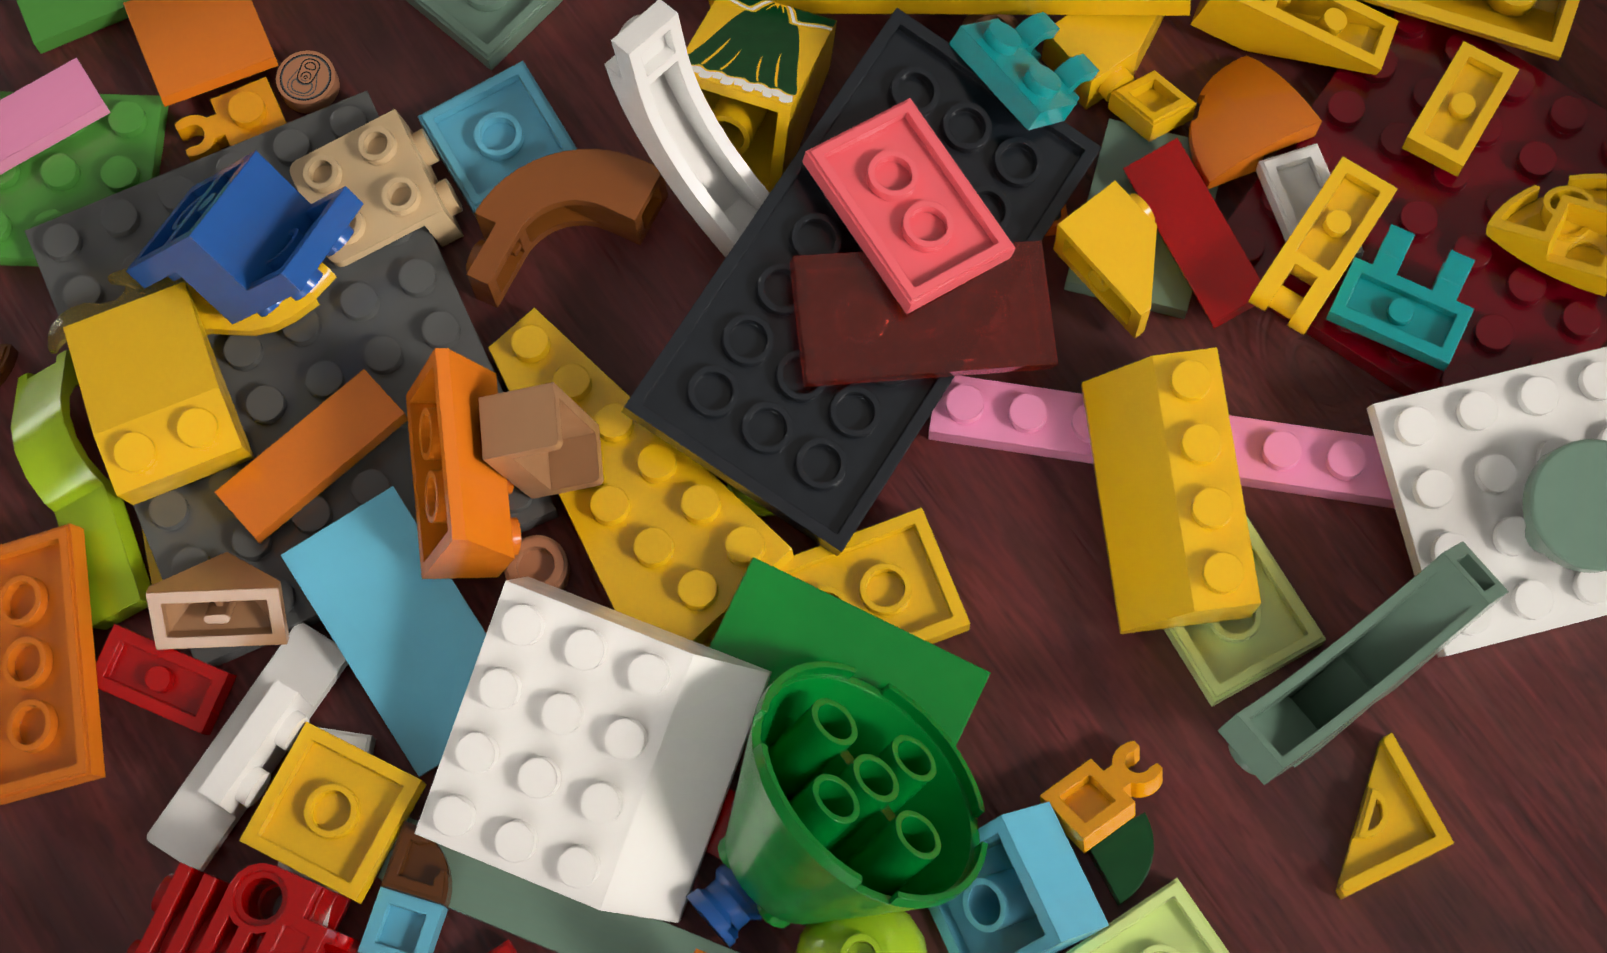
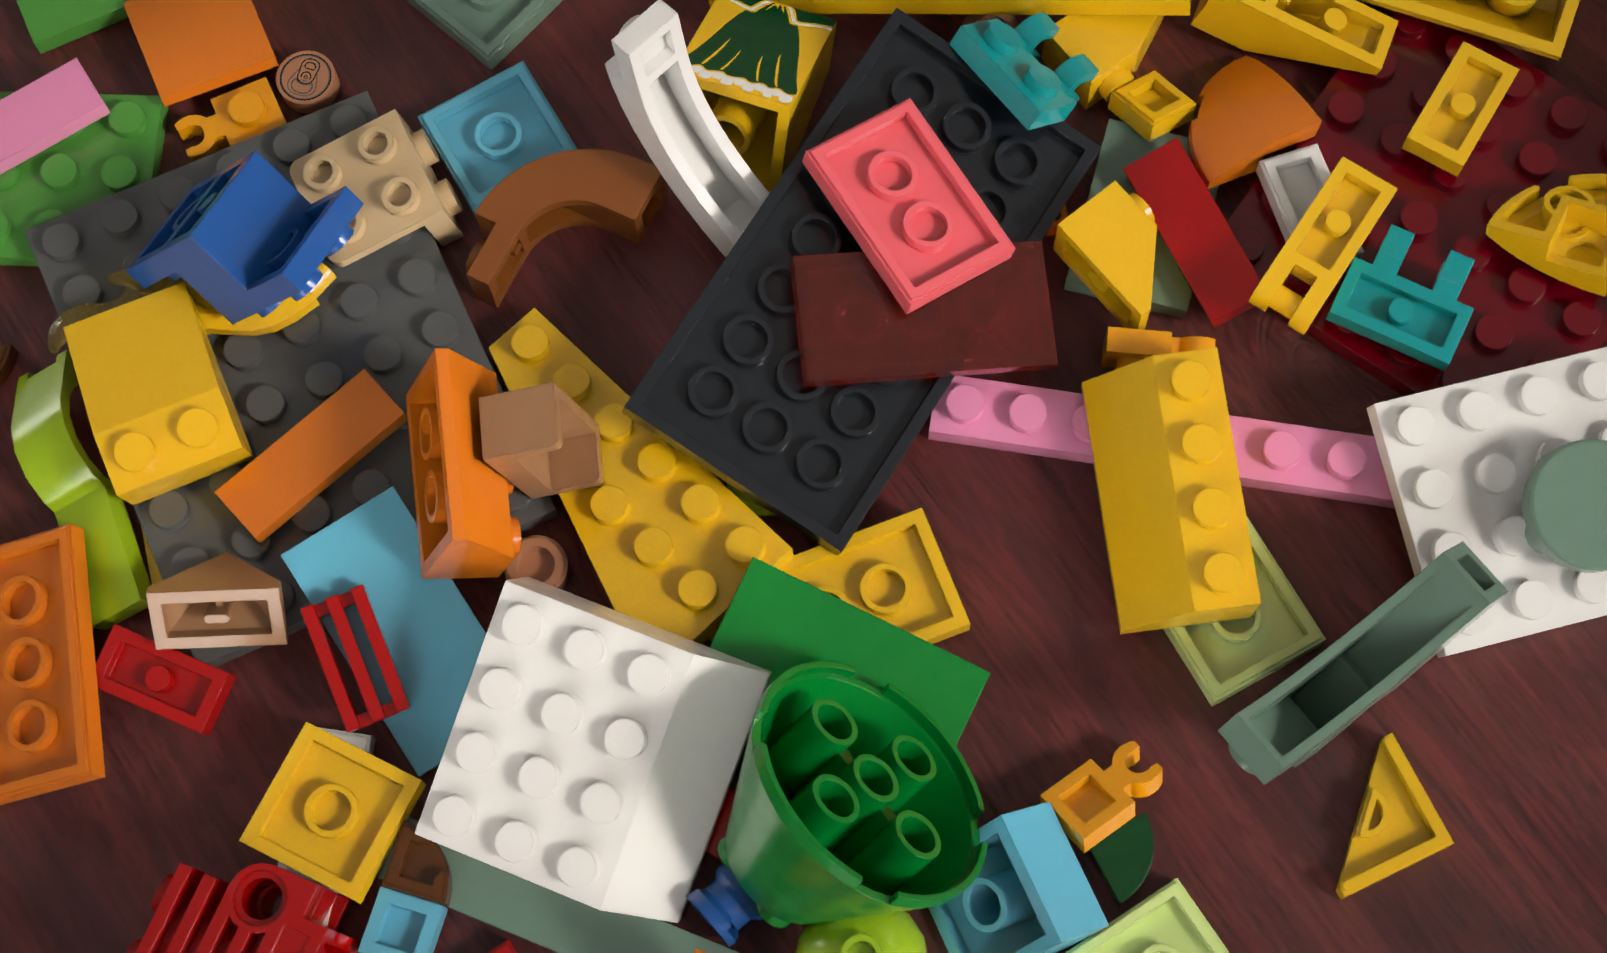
white bracket [147,623,348,871] -> none
none -> red tile [300,584,412,733]
none -> light orange plate [1101,326,1216,369]

